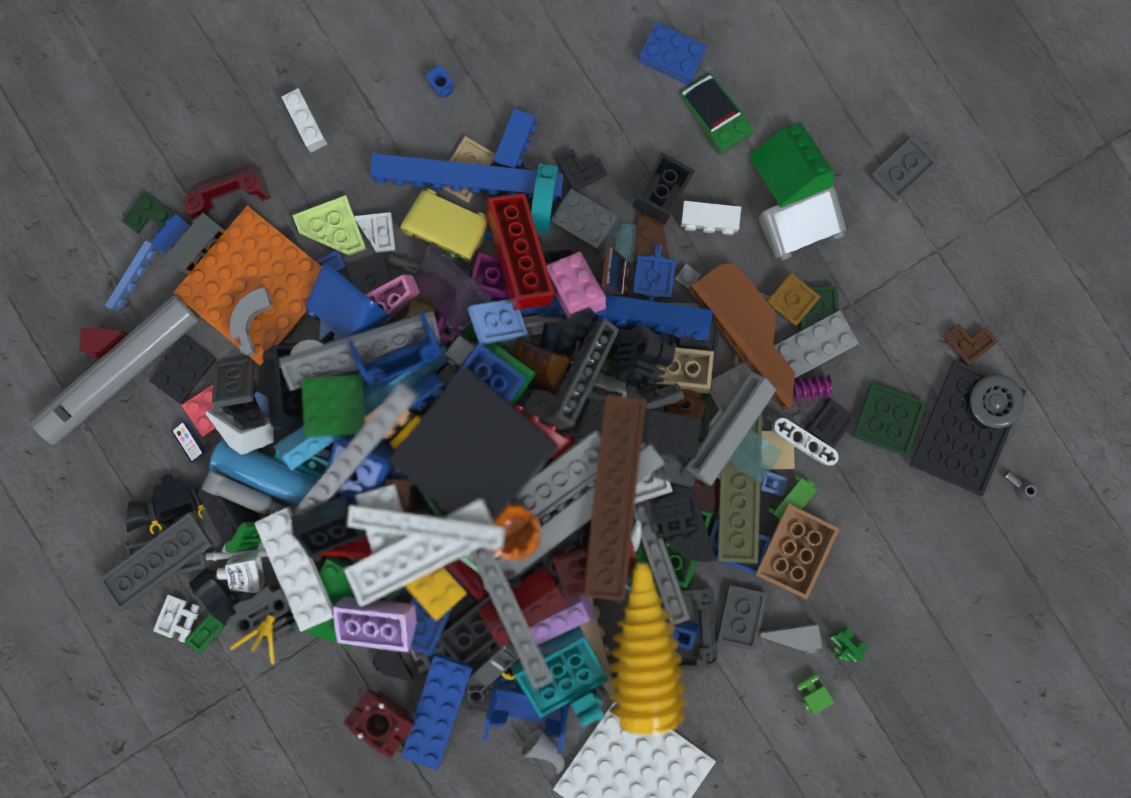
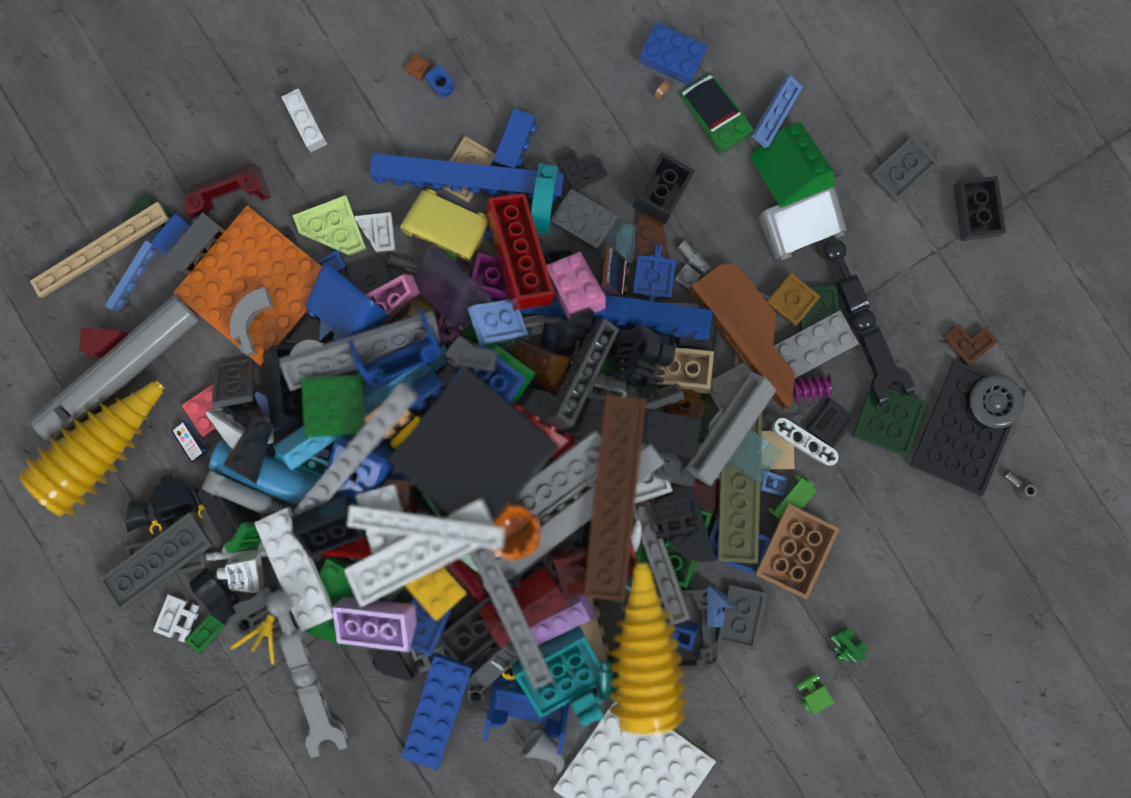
black plate [150,335,216,404] -> none
dark red piece [342,689,416,759] -> none
white brick [680,201,741,235] -> none
light grey slope [759,623,822,654] -> none
none -> yellow cone [18,380,165,517]
none -> tan plate [30,202,169,298]
none -> black wing [223,414,273,484]
none -> light grey piece [267,591,349,758]
none -> dark orange plate [405,54,431,81]
none -> dark grey plate [454,345,498,372]
none -> teal cylinder [599,661,614,701]
none -> medium nougat tile [654,80,672,101]
none -> light grey pin [677,241,712,276]
none -> medium blue slope [707,587,736,627]
none -> medium blue plate [751,75,803,148]
none -> black piece [822,239,915,406]
none -> black brick [953,176,1006,241]

